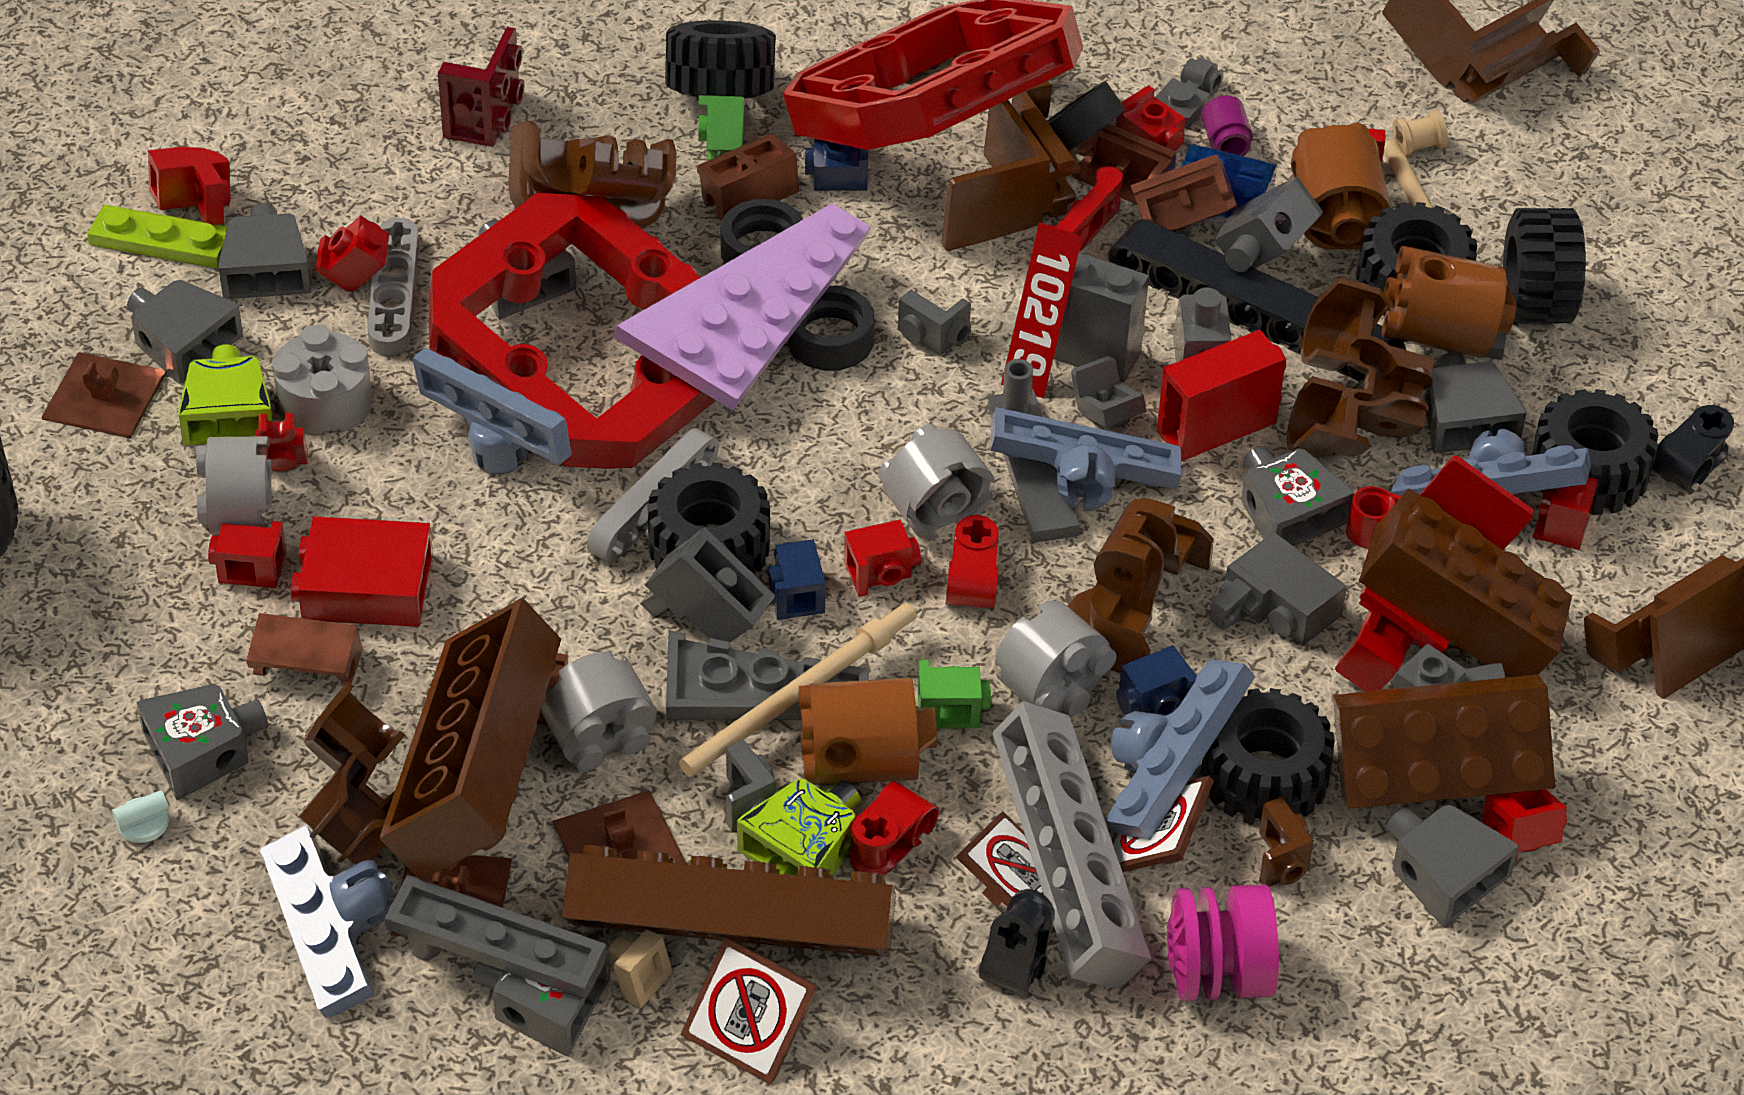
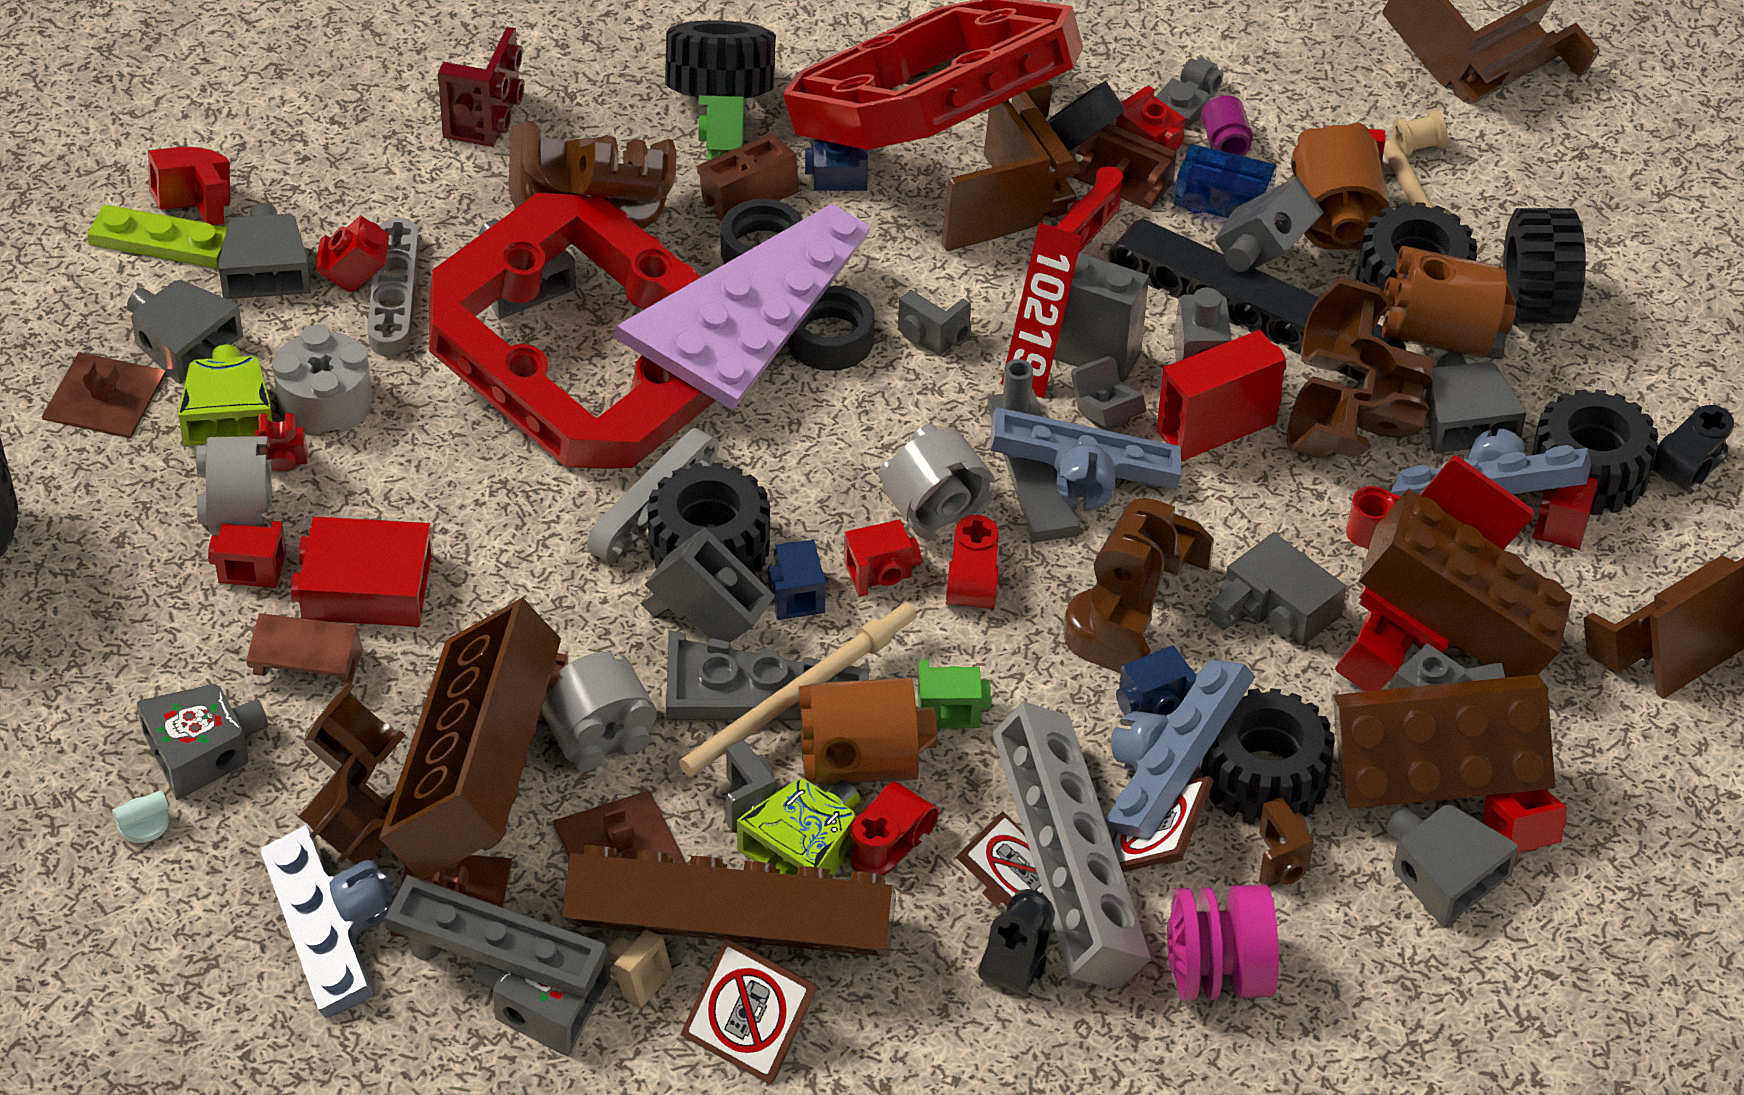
sand blue plate [412,347,572,474] -> none
light grey brick [995,601,1117,717] -> none
copper hinge [1131,154,1238,232] -> none
dark grey torso [1241,446,1354,546] -> none

